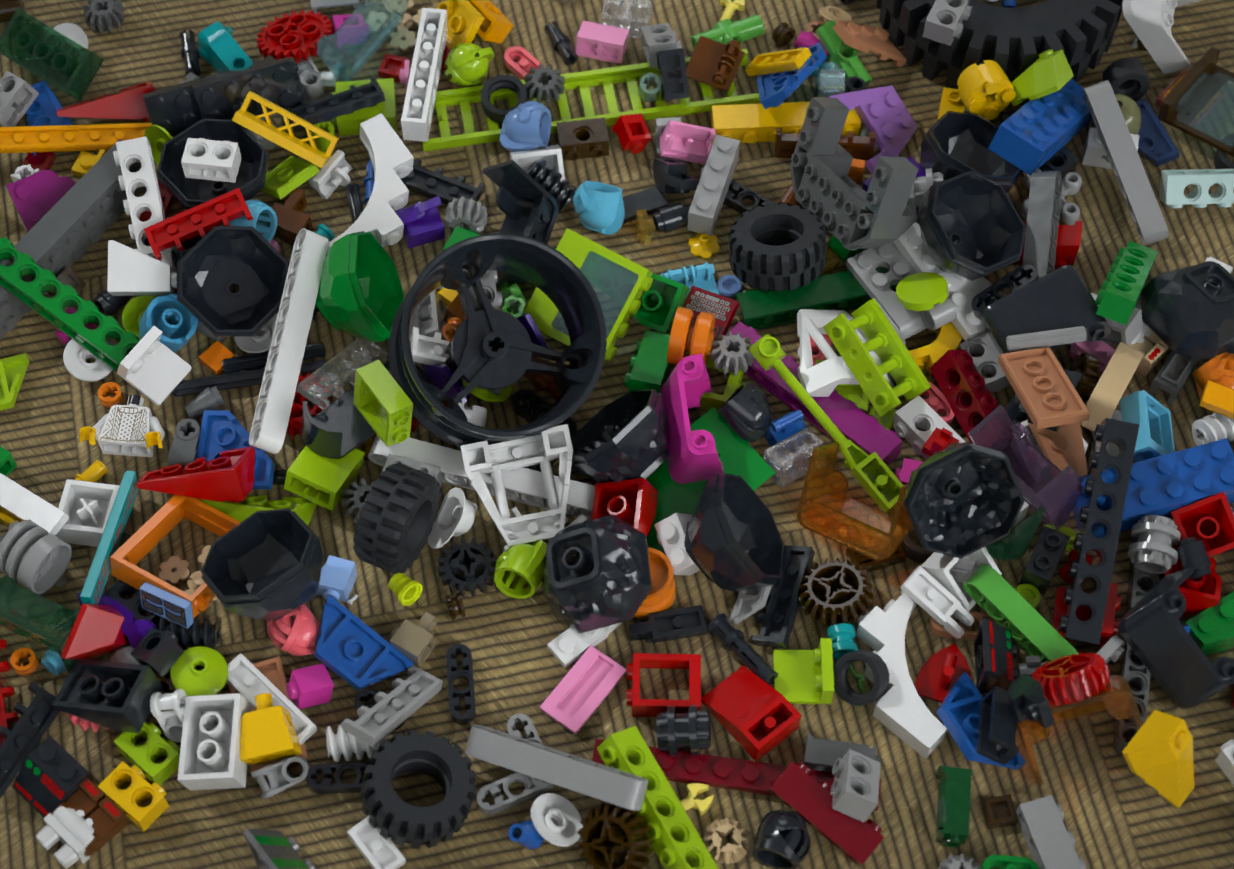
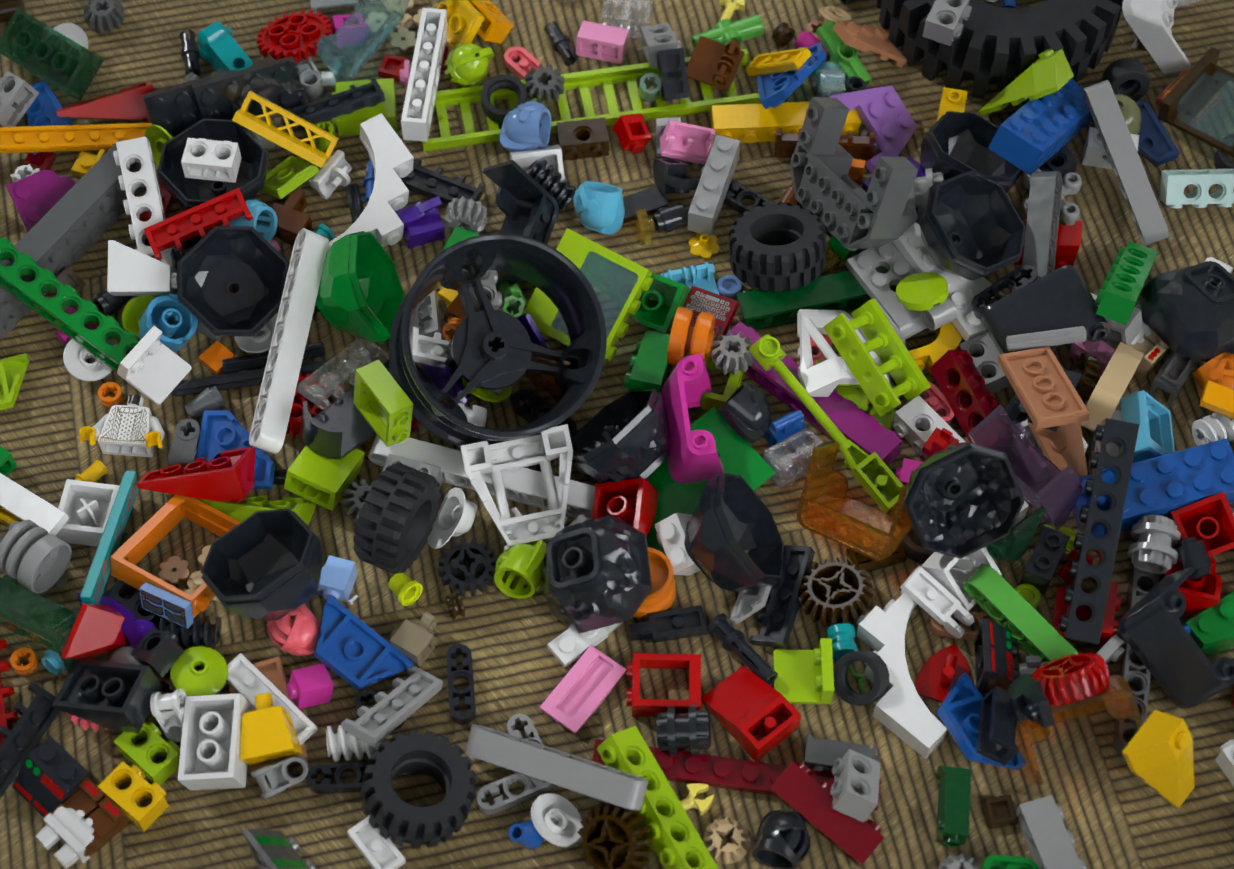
yellow brick [957,60,1016,120] -> none

